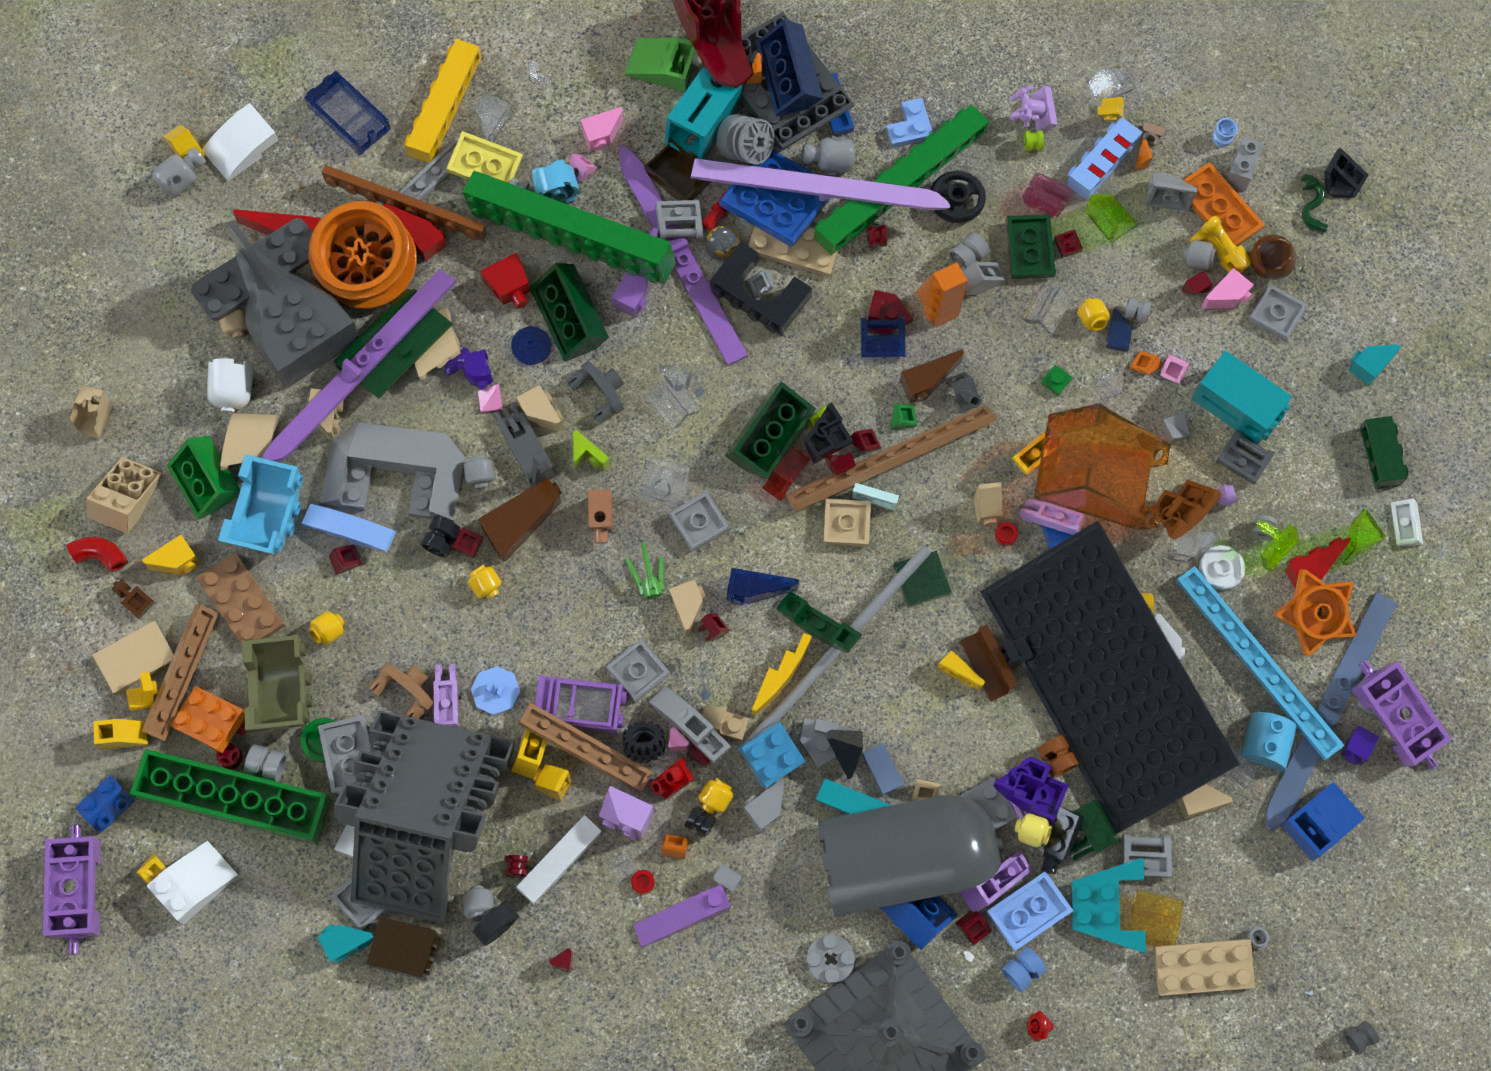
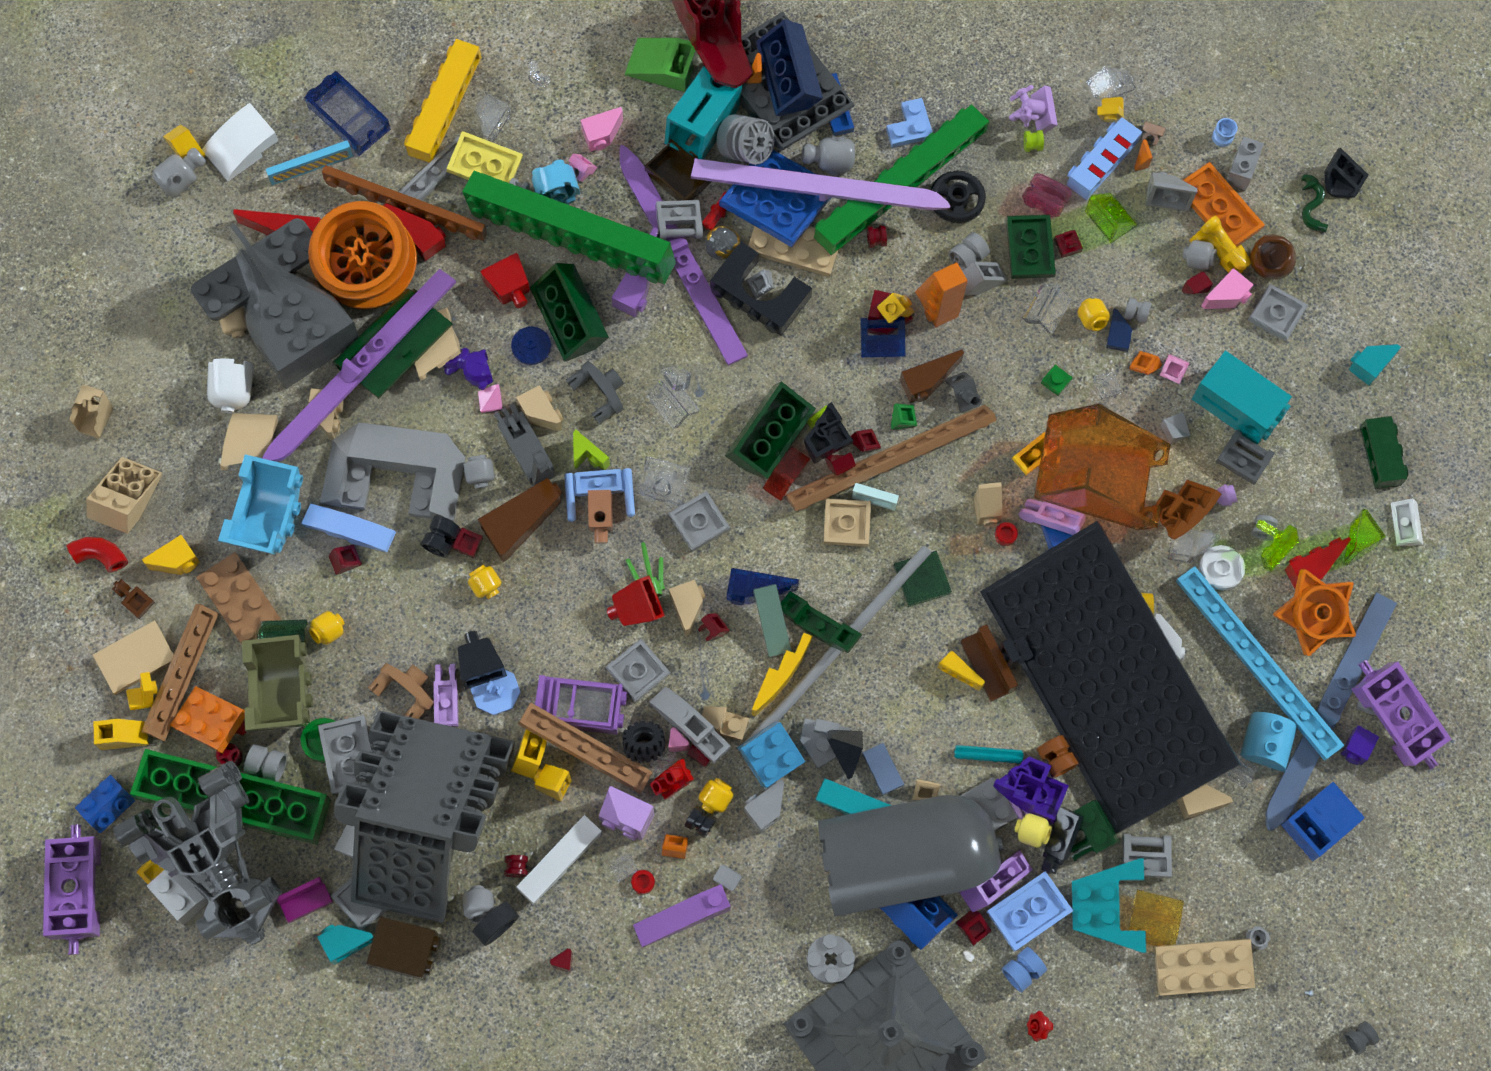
green slope [167,436,240,519] -> none
none -> dark grey connector [113,761,281,945]
none -> clear green panel [256,619,308,643]
none -> medium azure tile [265,140,353,185]
none -> magenta panel [277,877,333,924]
none -> black torso [457,631,507,690]
none -> light blue plate [564,468,635,522]
none -> red torso [607,576,665,626]
none -> sand green tile [753,584,791,657]
none -> yellow bracket [877,293,914,323]
none -> teal axle [954,745,1024,764]

